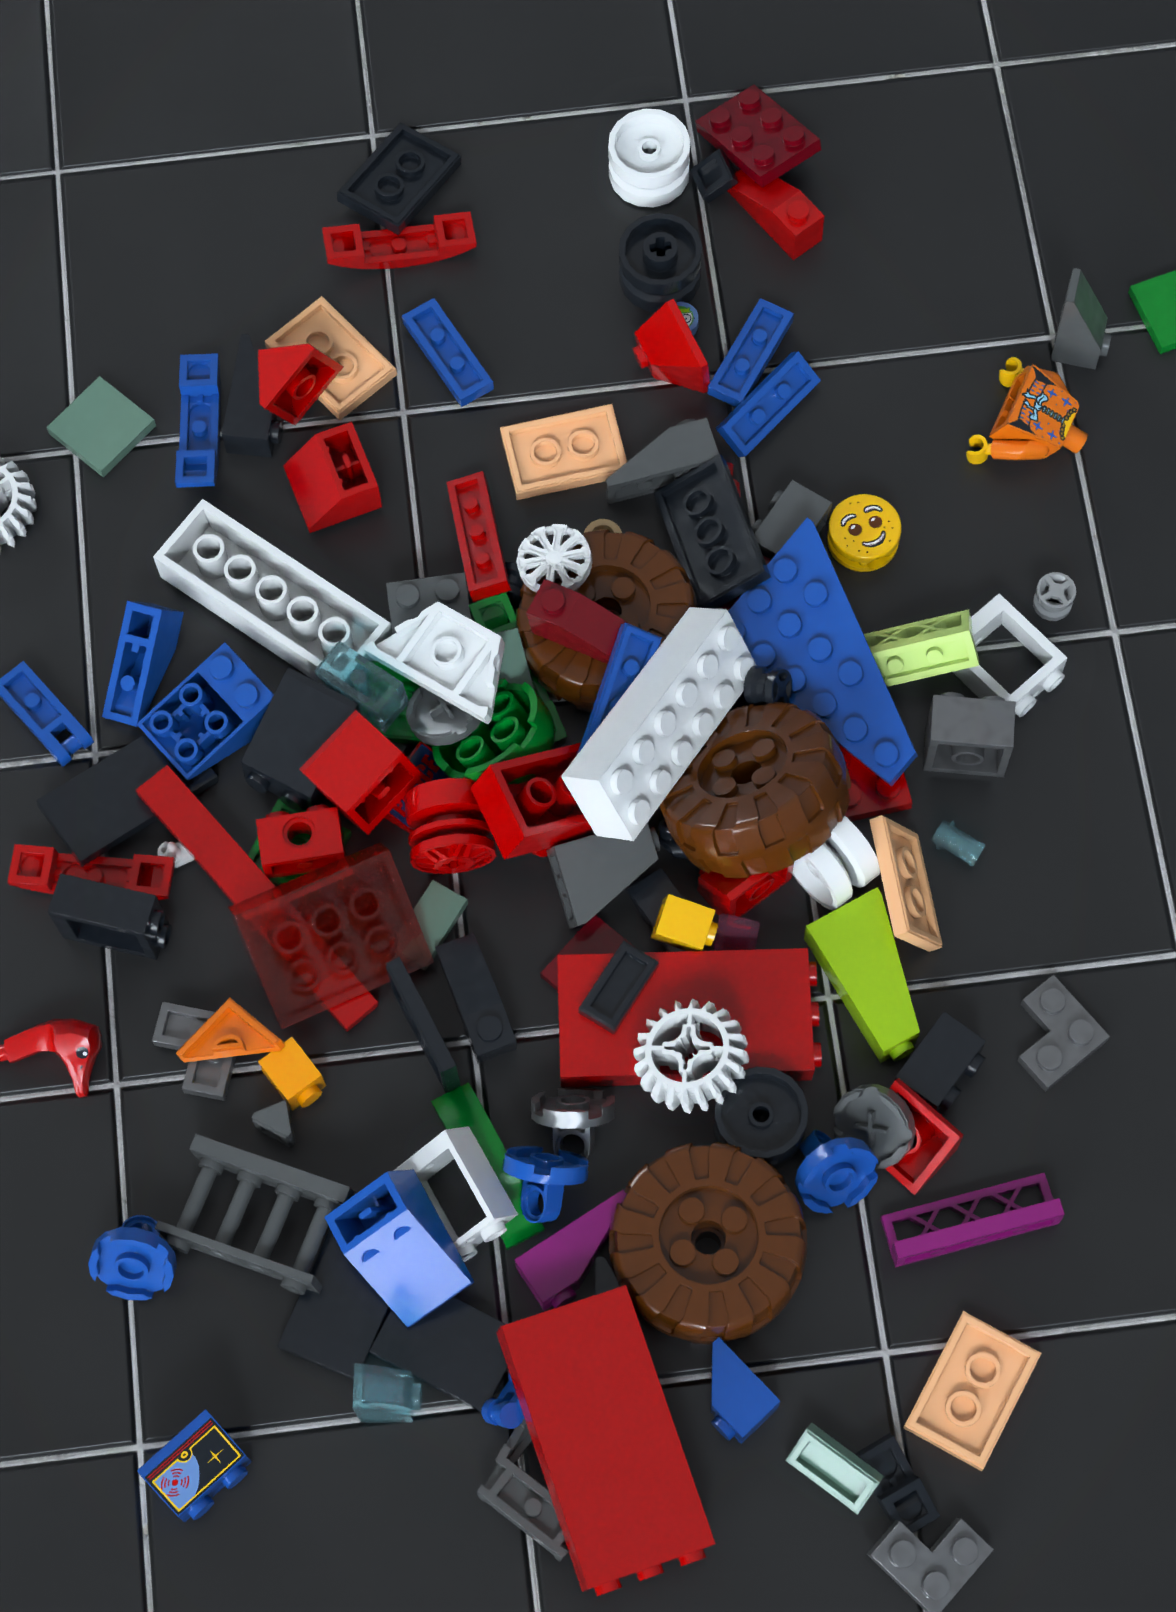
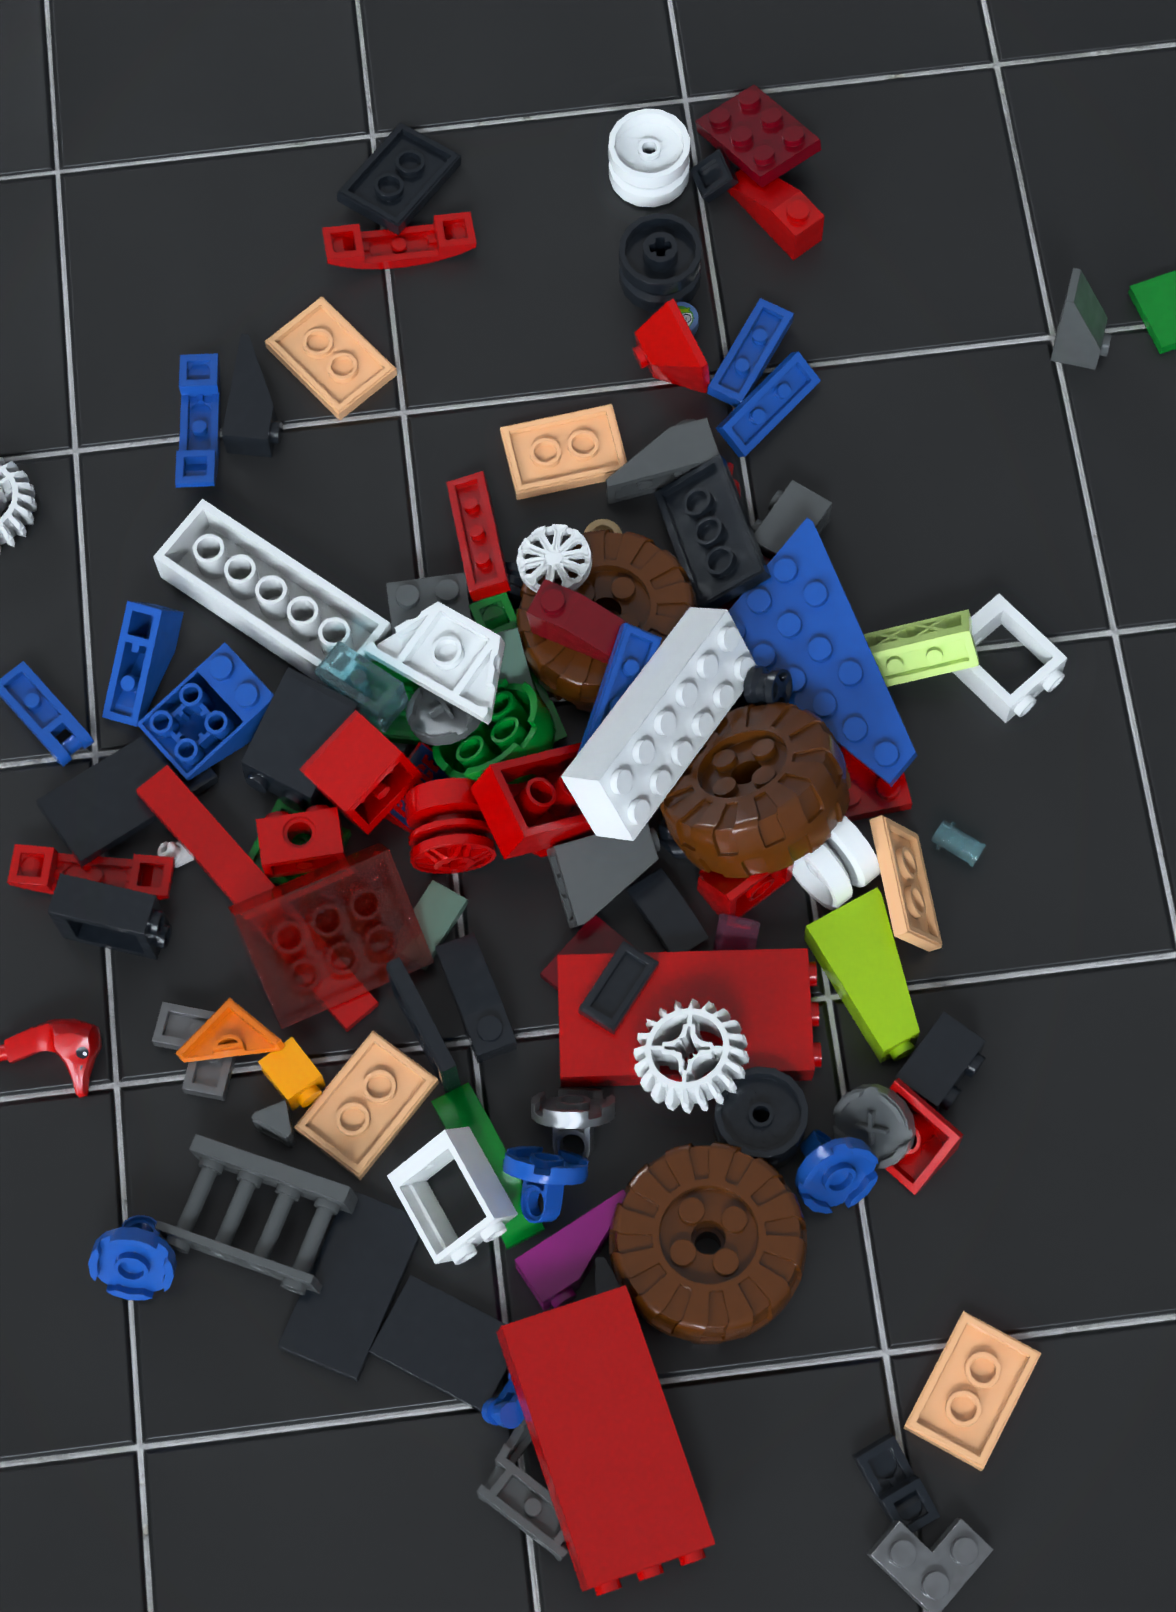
sand green tile [46,376,156,478] -> none
slope [137,1409,252,1522] -> none
red slope [258,343,344,426] -> none
red slope [283,421,382,533] -> none
slope [324,1169,474,1327] -> none
clear light blue slope [353,1364,422,1423] -> none
blue plate [402,298,494,407] -> none
yellow brick [650,894,718,951] -> none
blue slope [711,1337,780,1444] -> none
tile [785,1423,884,1514] -> none
yellow head [827,494,902,572] -> none
magenta fence [880,1172,1065,1267] -> none
flat silver brick [923,692,1016,777] -> none
orange torso [966,357,1088,464] -> none
flat silver plate [1017,974,1110,1092] -> none
light grey wheel [1033,572,1076,621] -> none
none -> light nougat tile [294,1030,439,1181]

